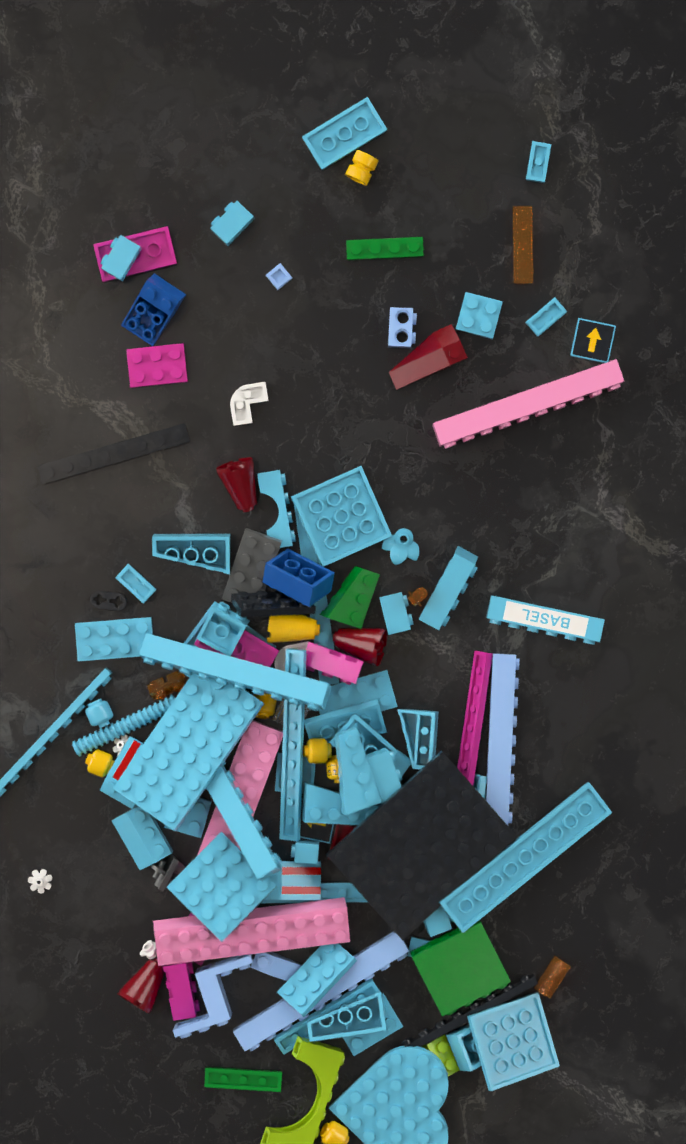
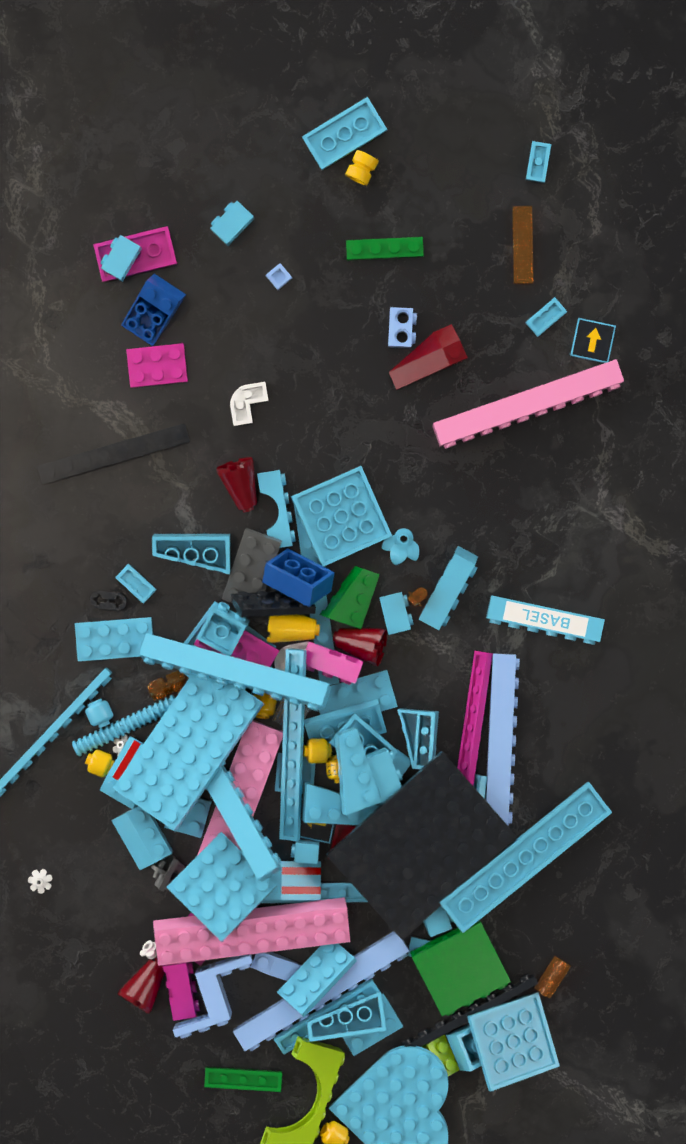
medium azure plate [456,292,503,339] -> none

